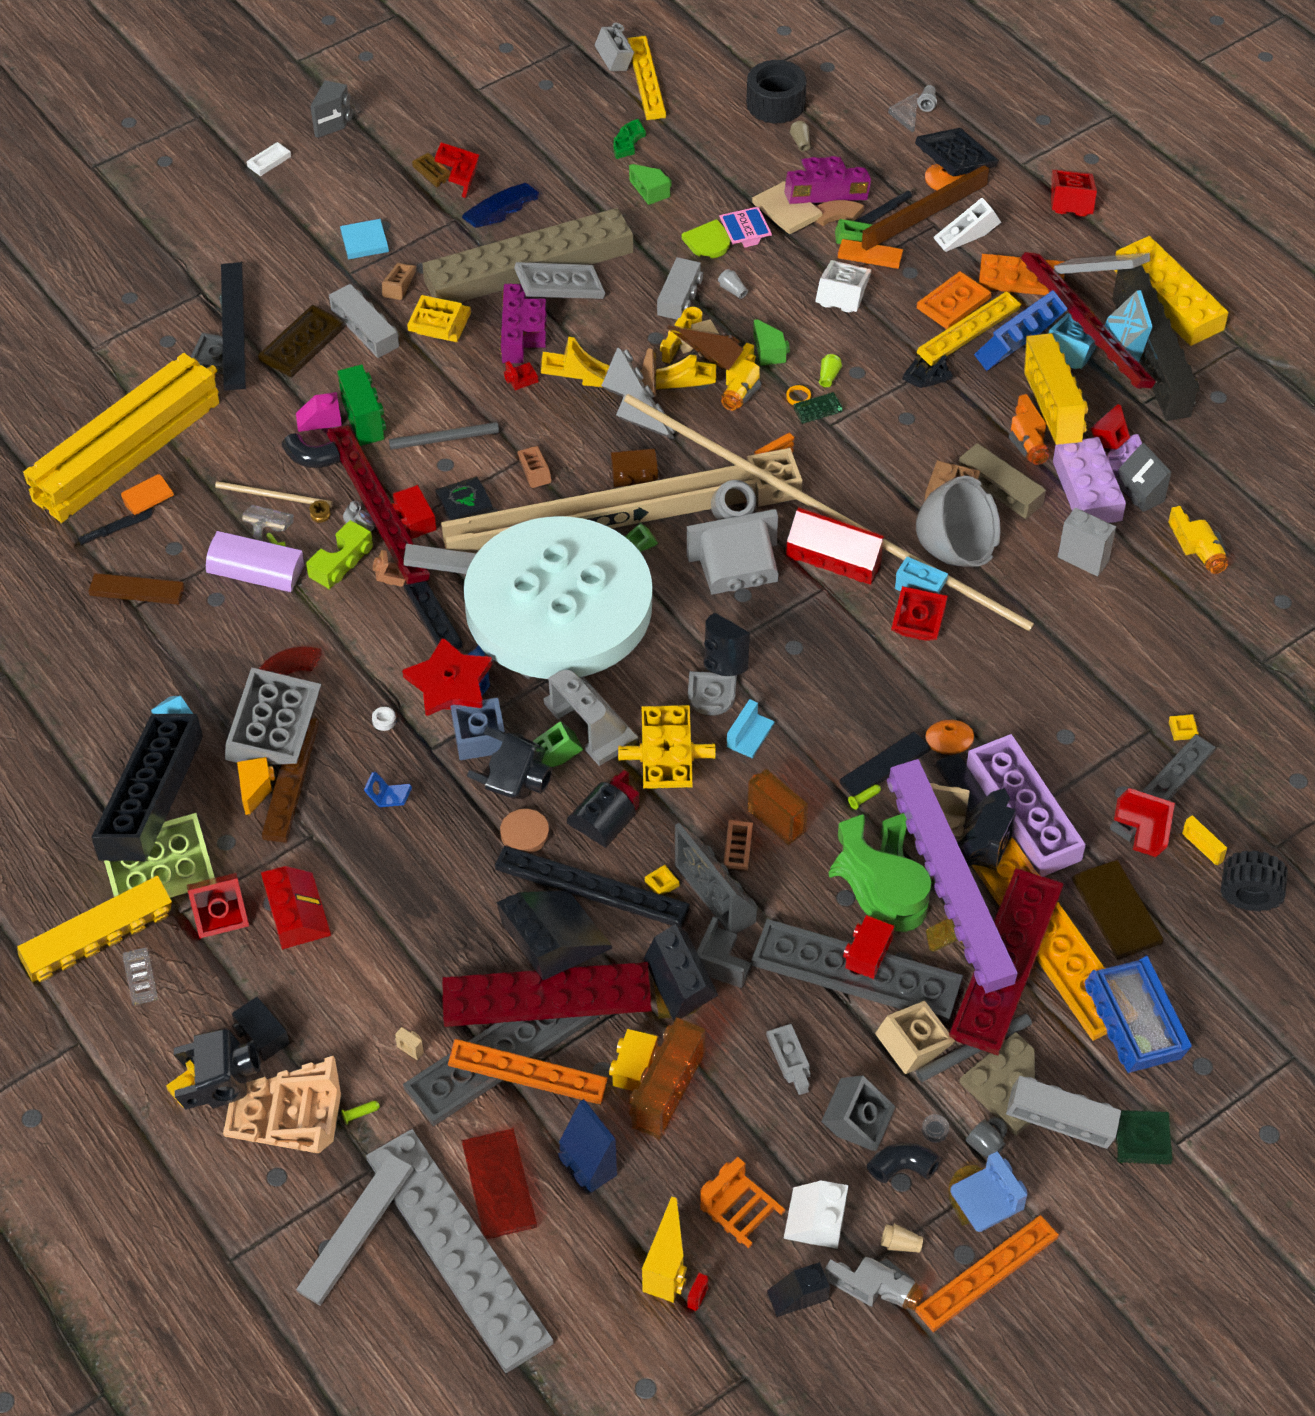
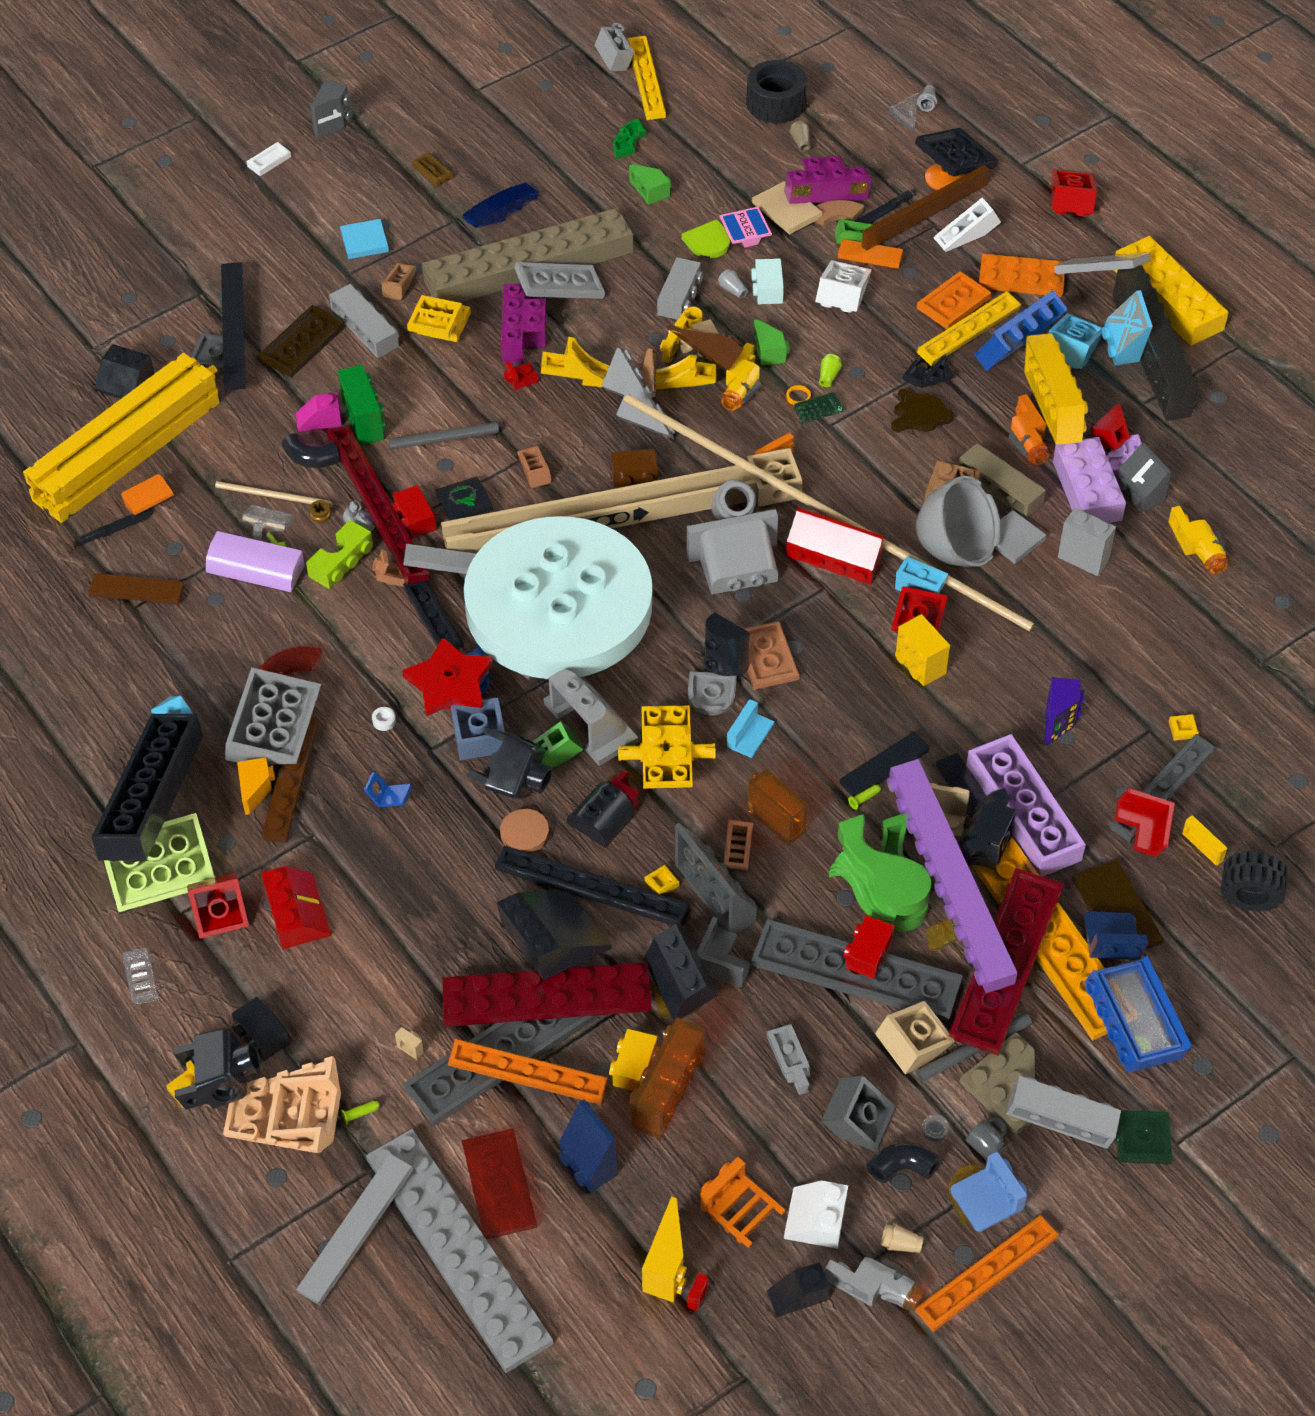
yellow brick [17,875,172,982] -> none
red panel [434,142,479,198] -> none
bright green slope [625,523,658,552] -> none
orange dish [926,720,974,755] -> none
dark red plate [1021,252,1156,389] -> none
none -> black slope [95,344,154,399]
none -> nougat tile [745,621,799,690]
none -> light aqua brick [751,259,784,304]
none -> dark brown tile [891,389,954,432]
none -> yellow brick [895,614,950,686]
none -> light grey tile [994,510,1046,564]
none -> dark purple slope [1044,677,1085,744]
none -> dark blue bracket [1084,911,1148,960]

